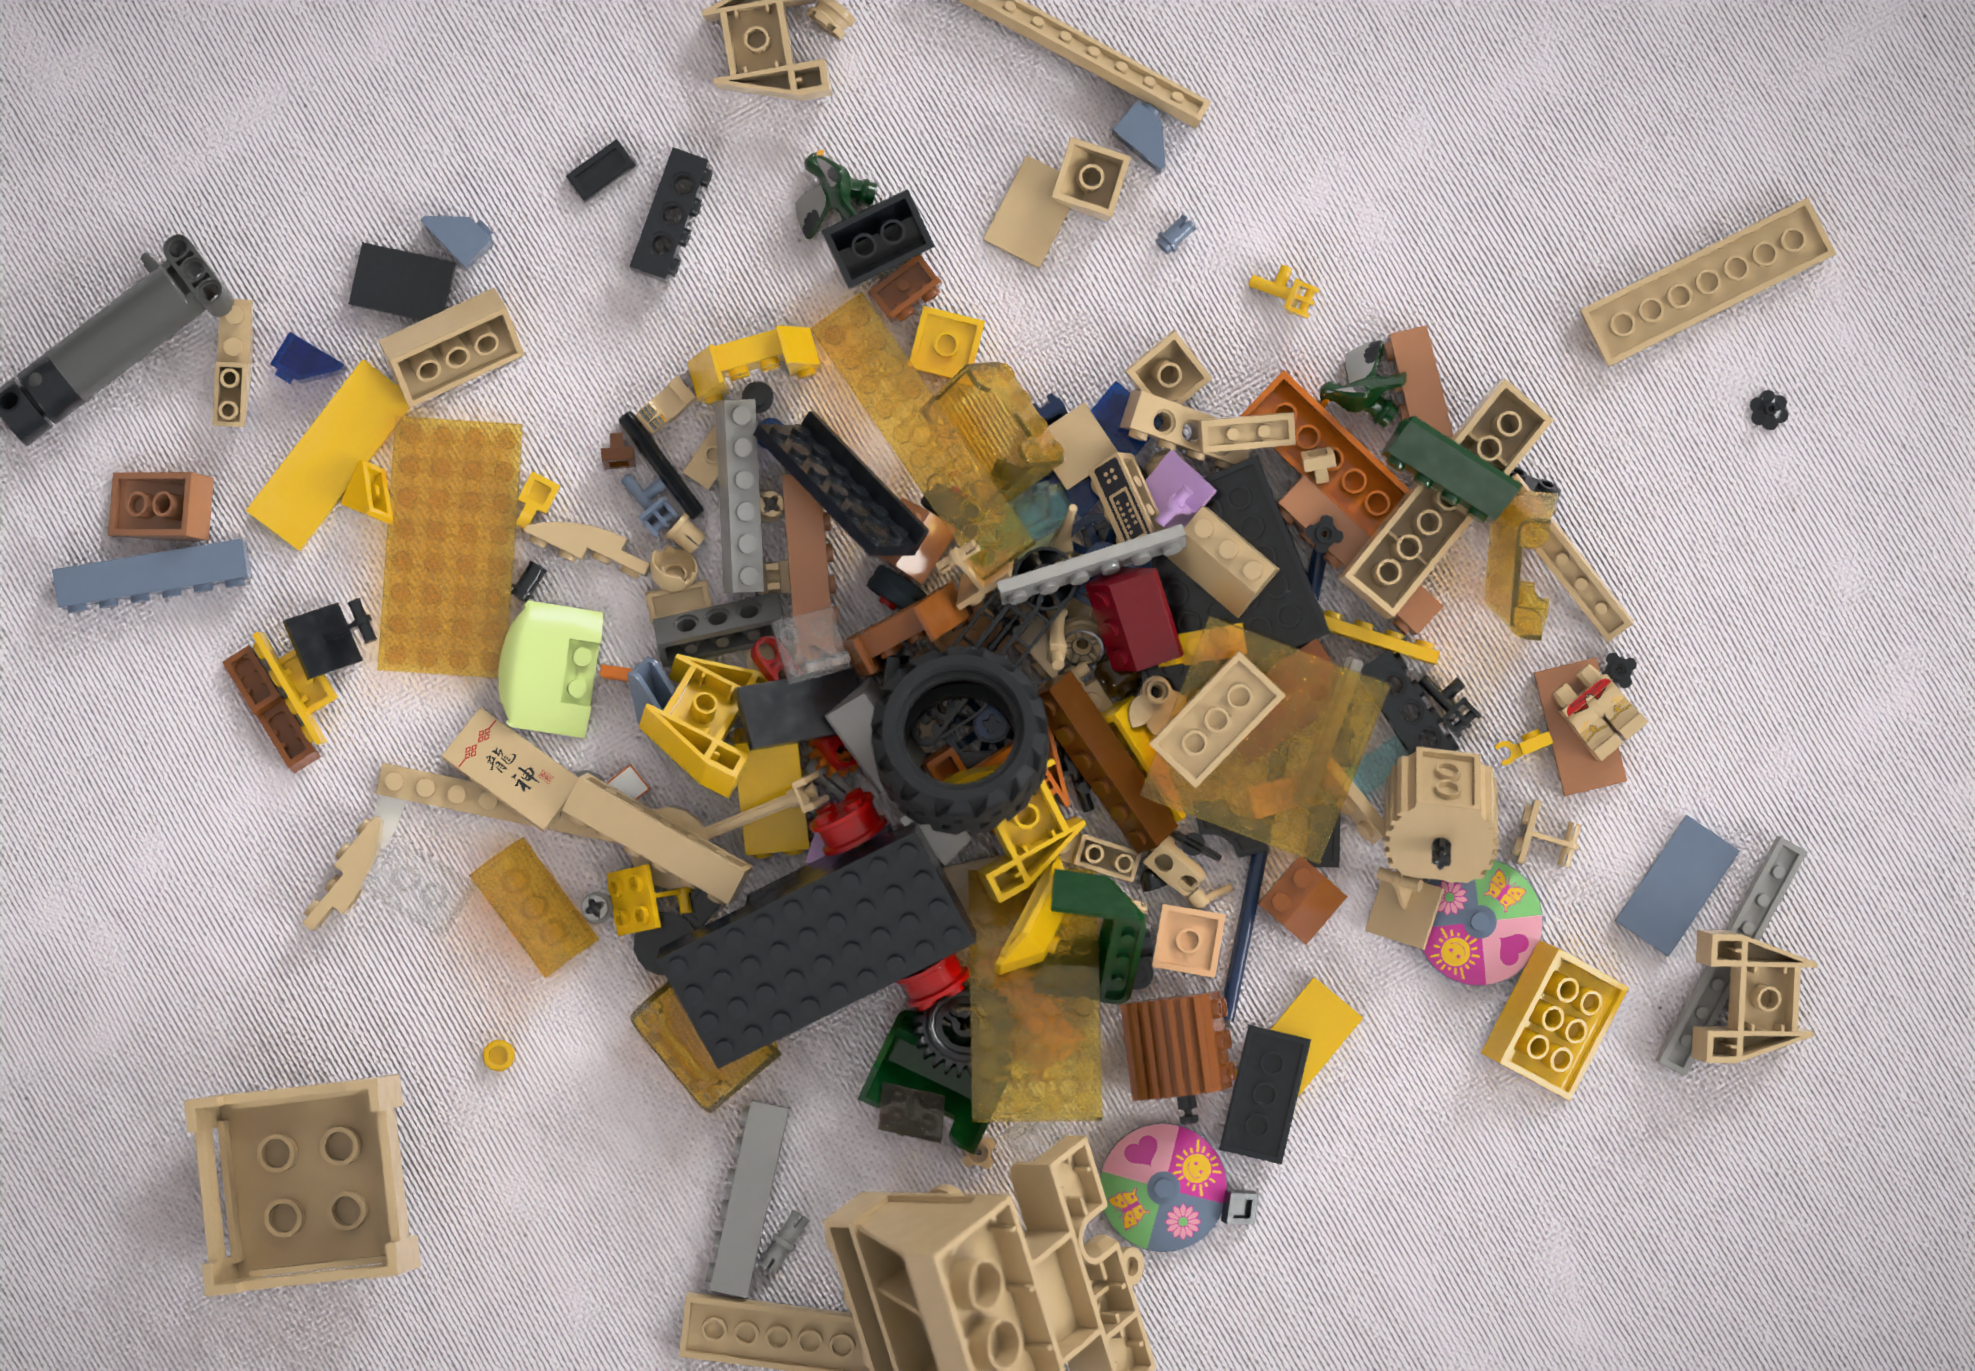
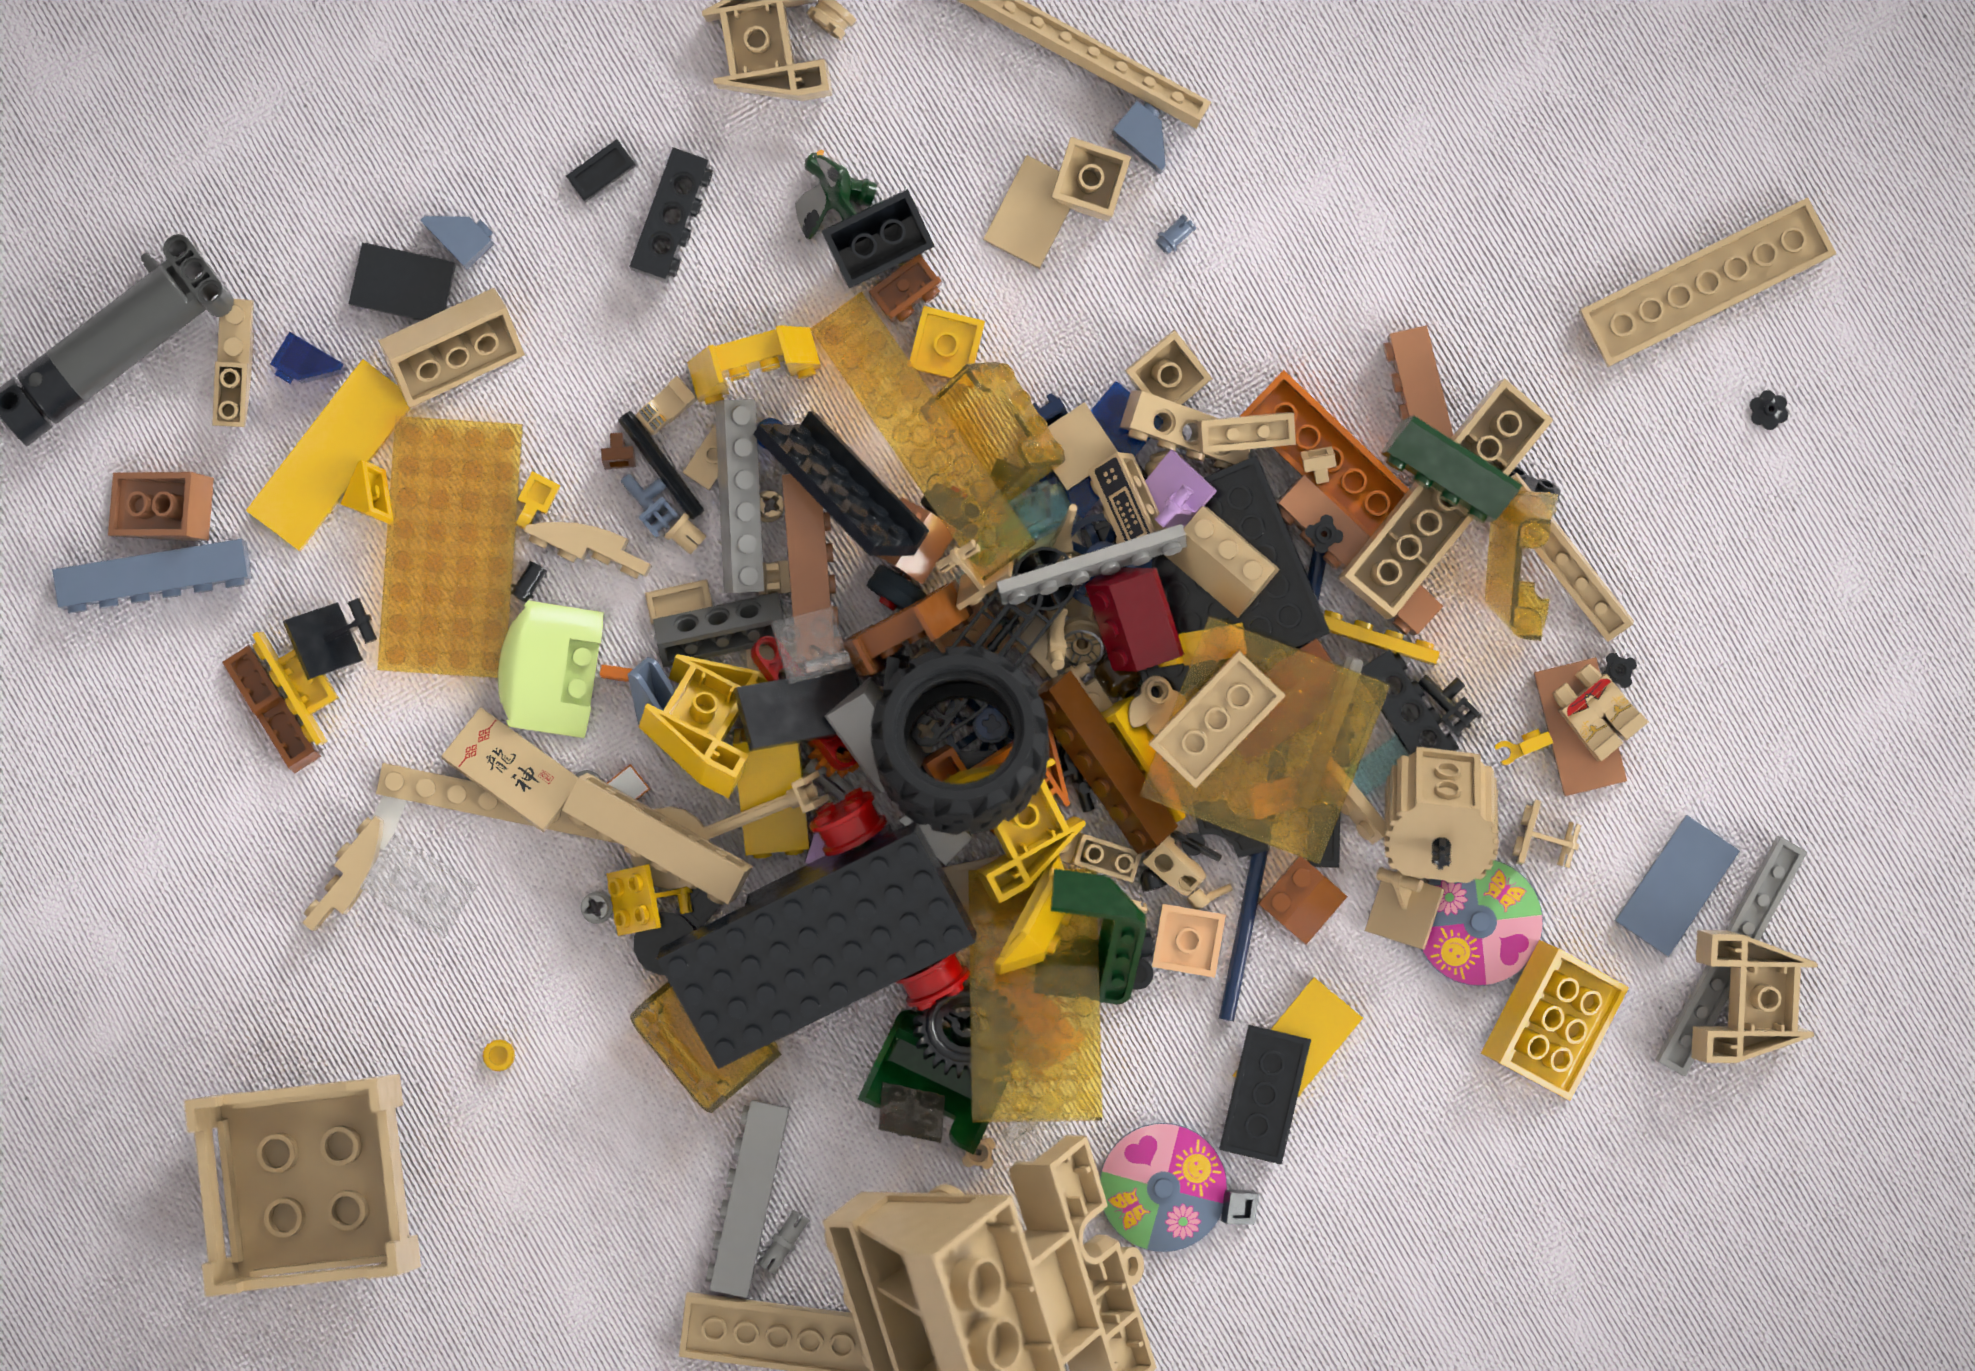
clear yellow slope [469,837,599,978] -> none
tan hair [649,545,698,592] -> none
black plate [742,381,774,413] -> none
dark orange piece [1120,991,1236,1125] -> none
yellow arm [1249,264,1320,319] -> none
dark green animal [1320,340,1407,428] -> none

